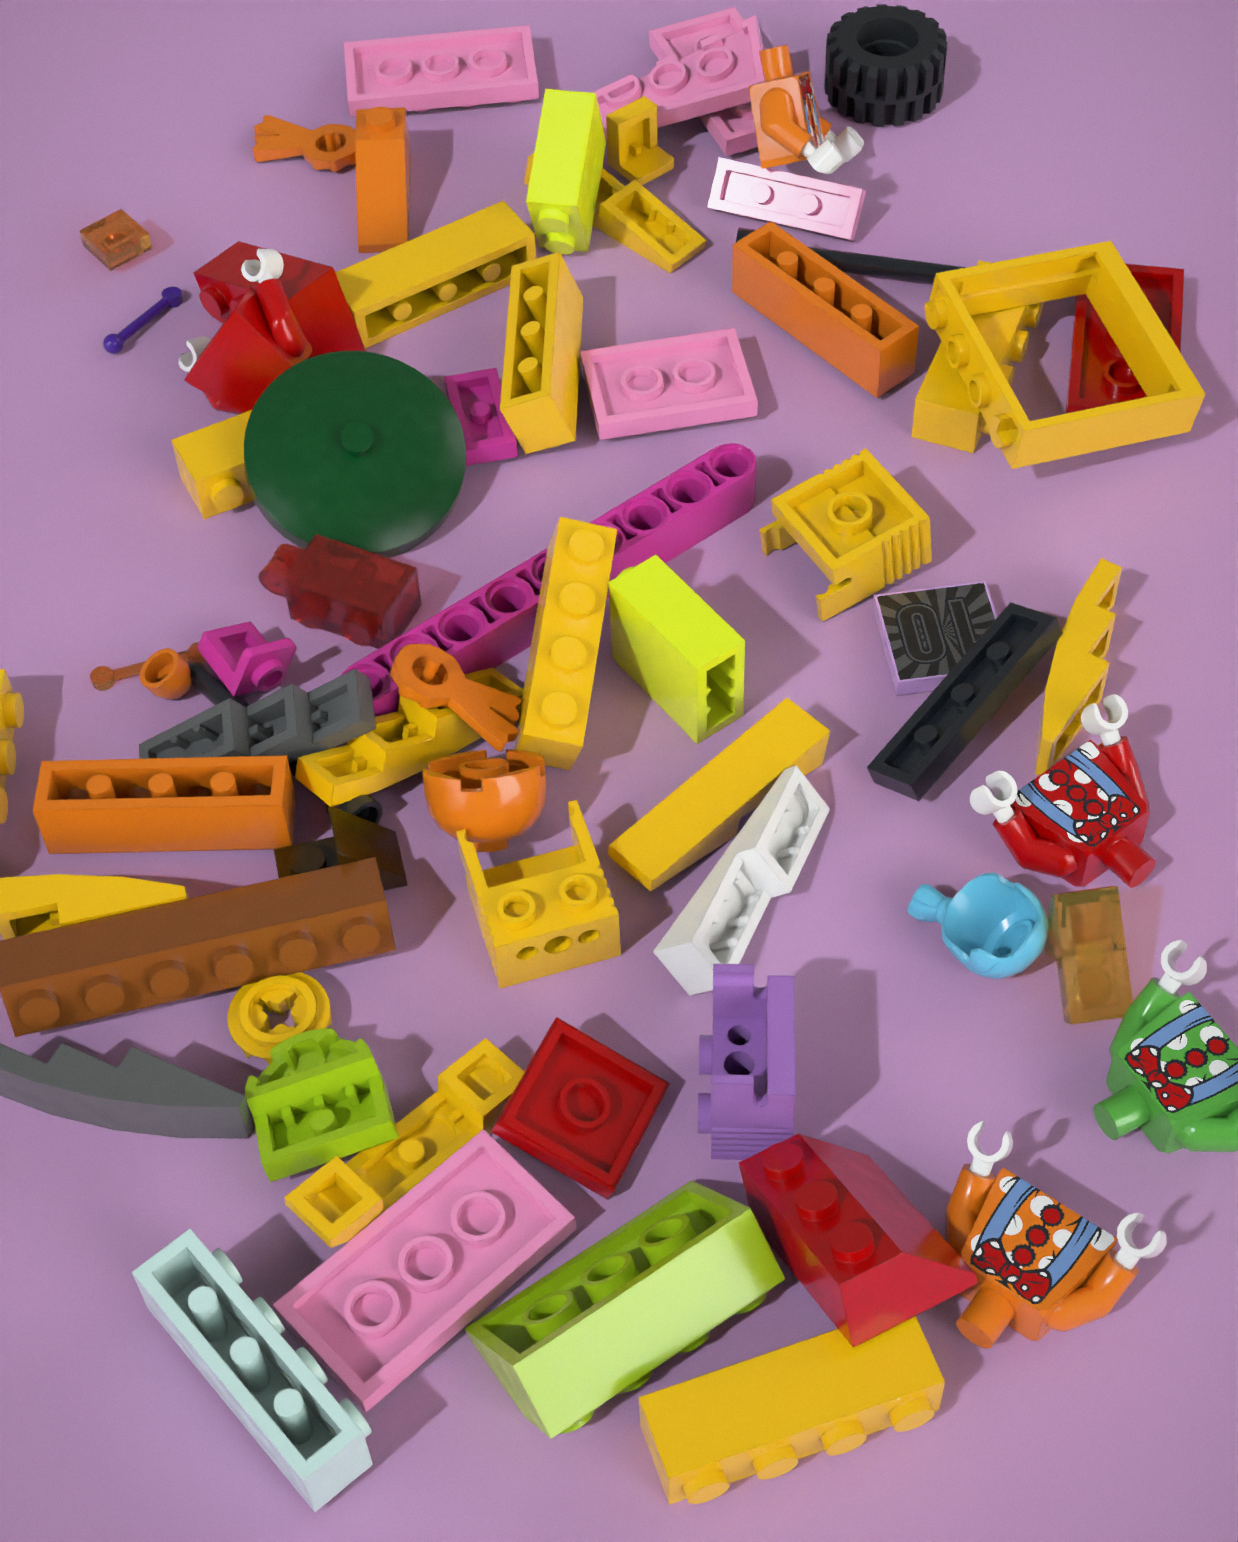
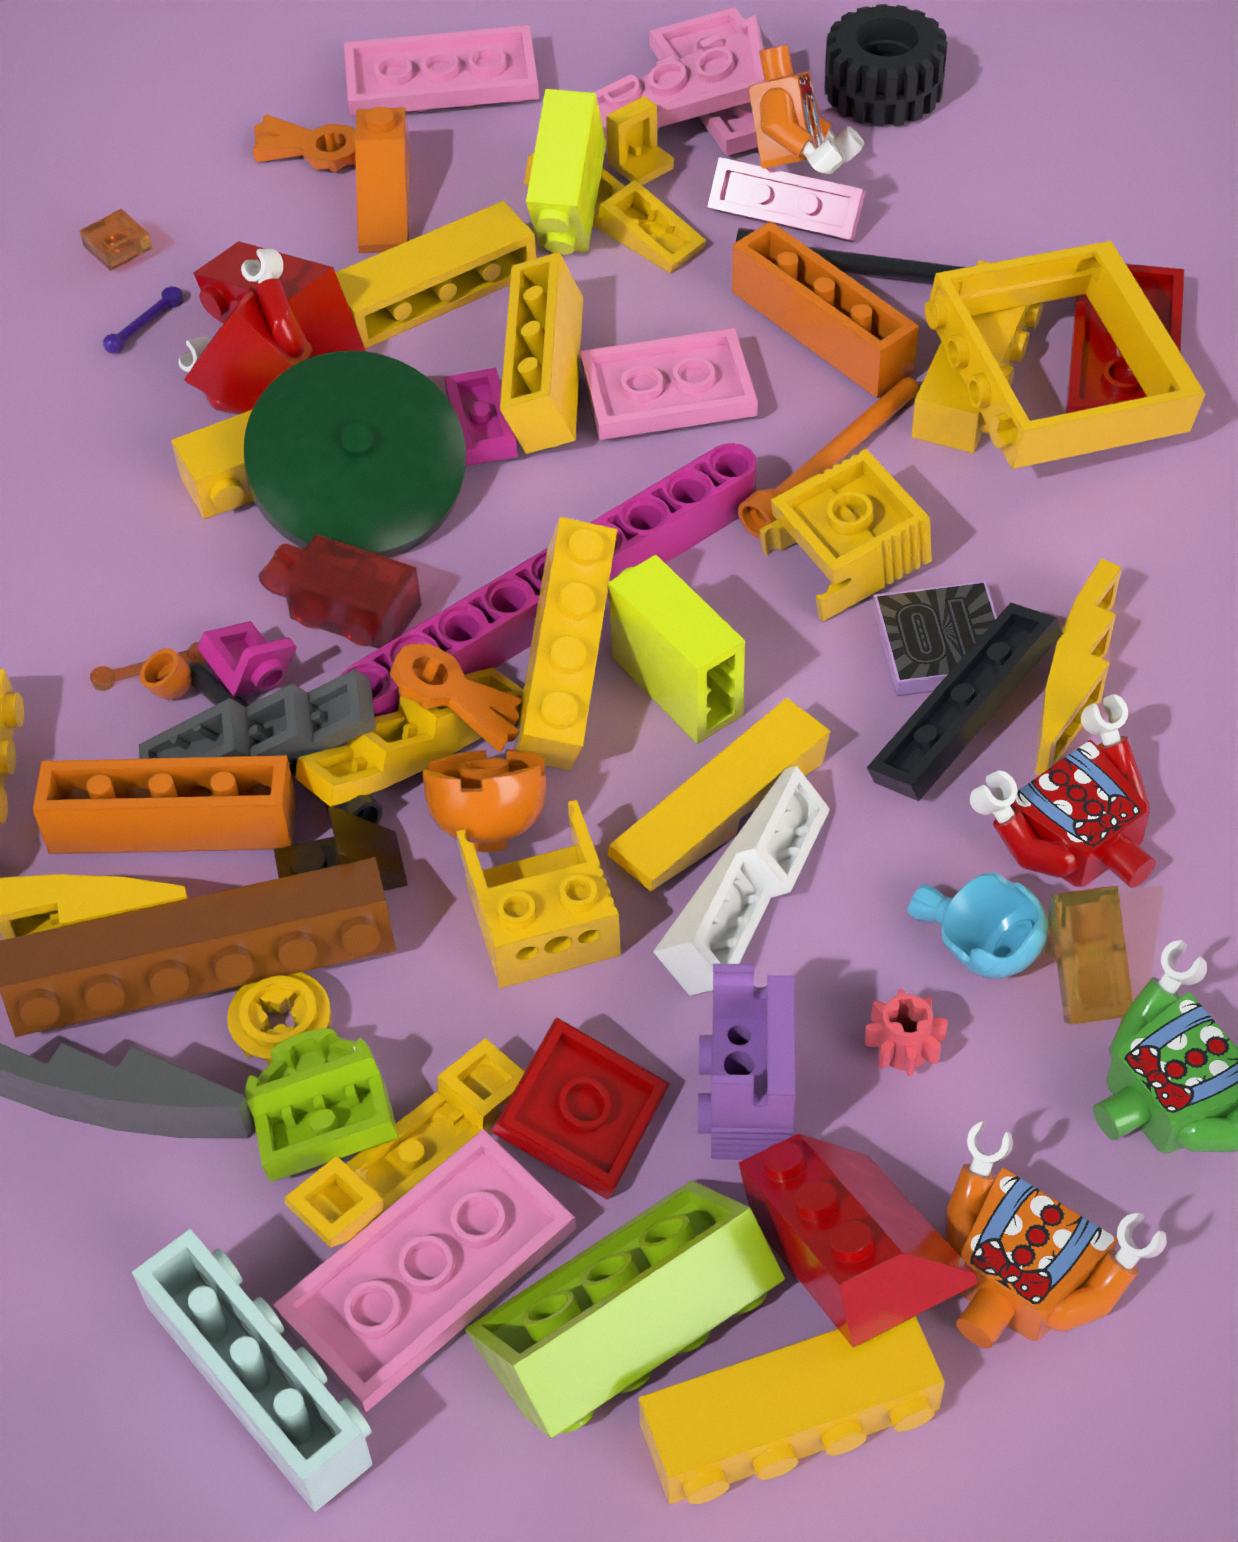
none -> orange piece [738,377,919,539]
none -> coral gear [864,989,948,1076]

